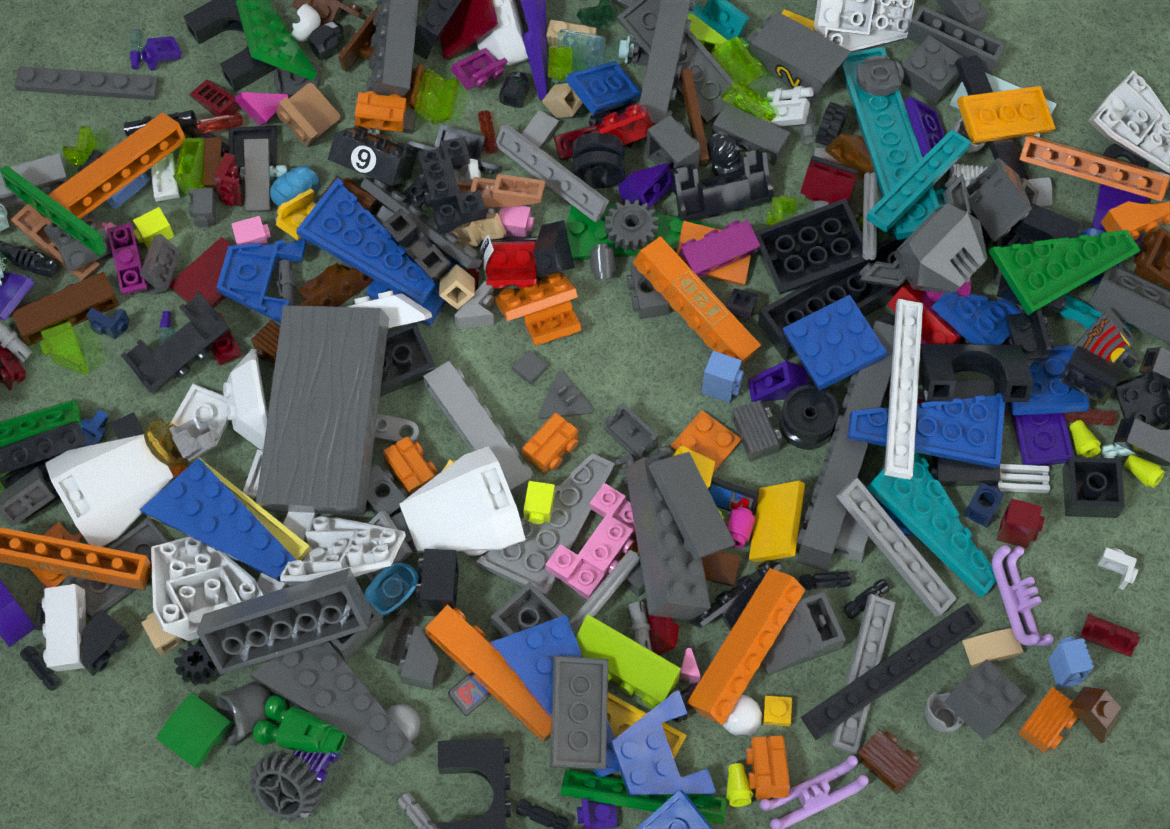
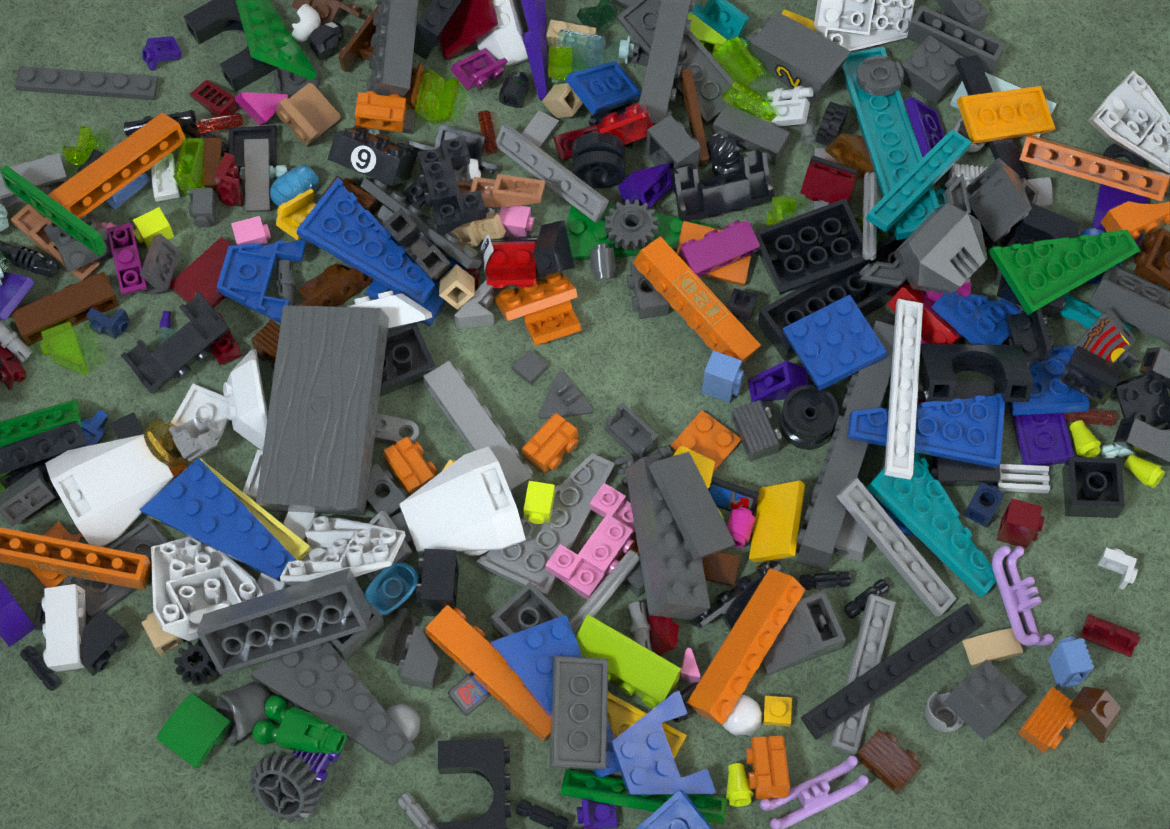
piece [130,29,142,70] -> none

